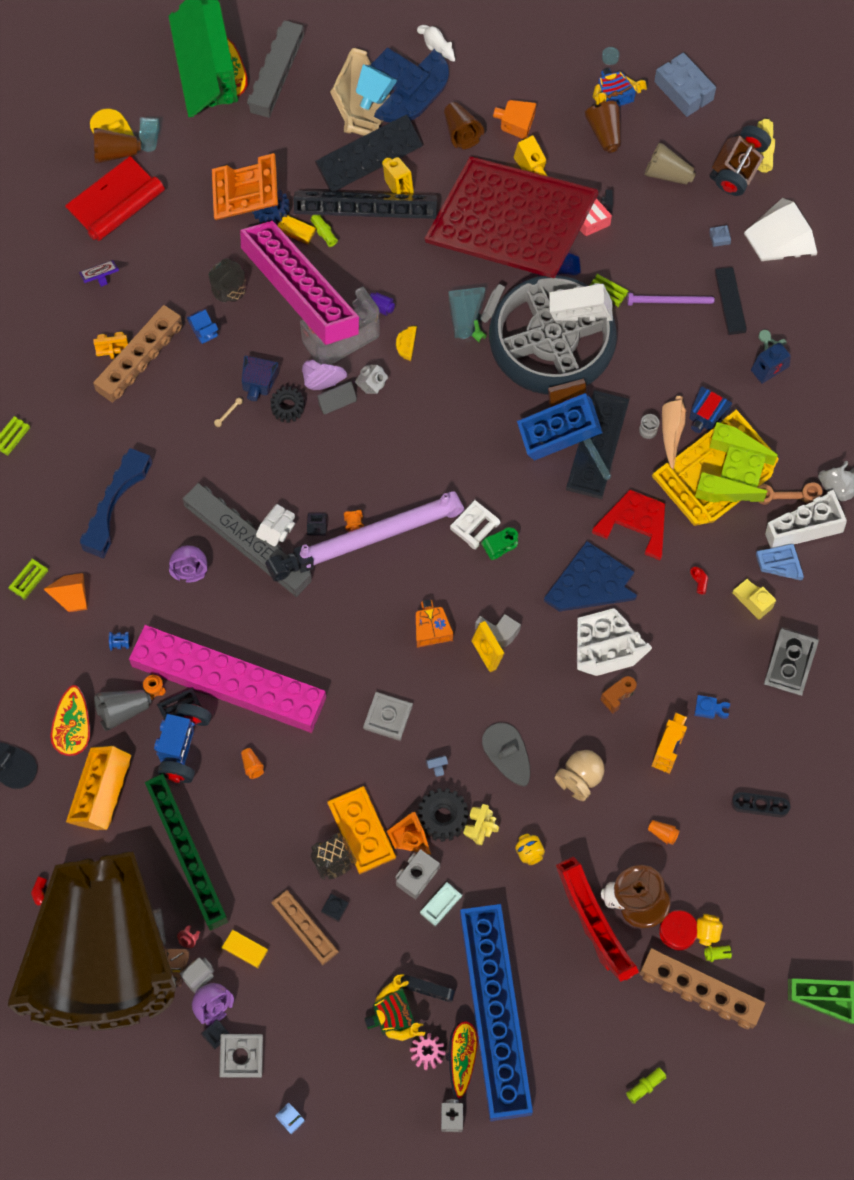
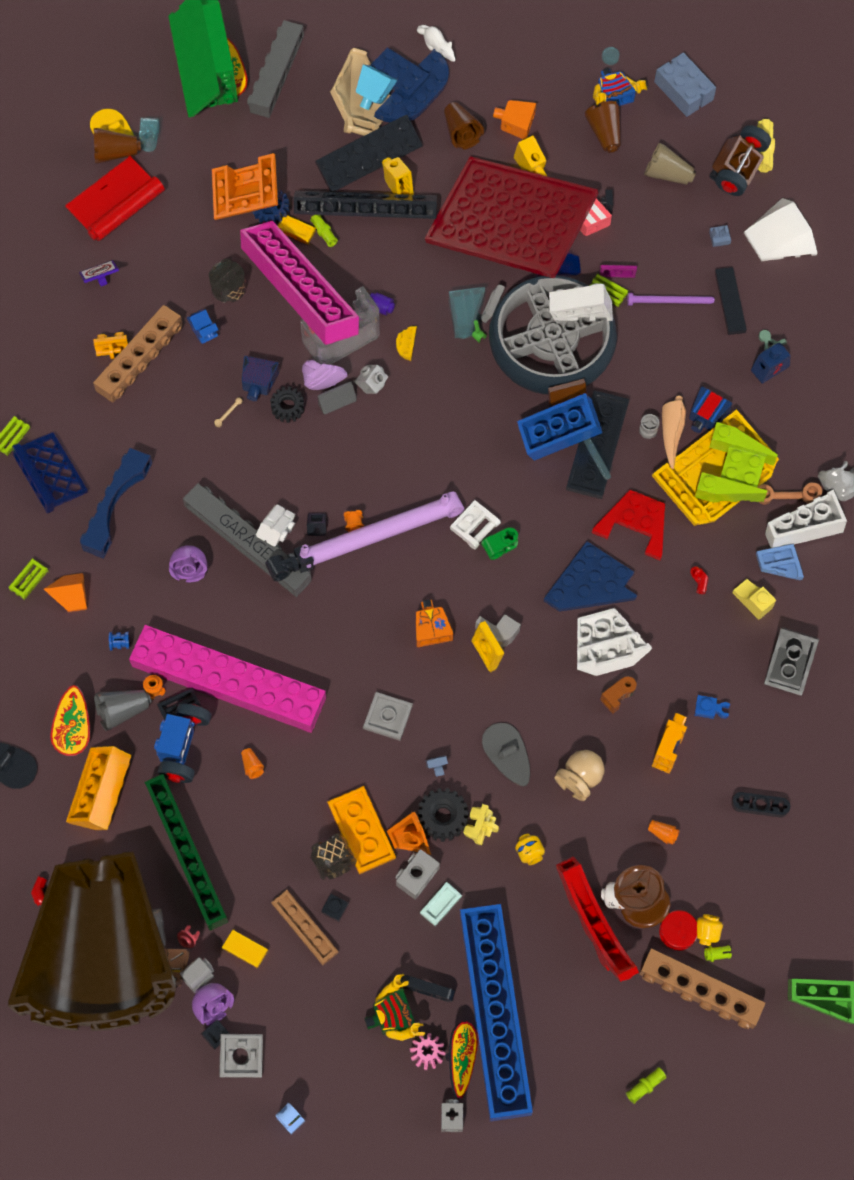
none -> clear blue fence [12,432,88,514]
none -> magenta slope [599,265,637,278]

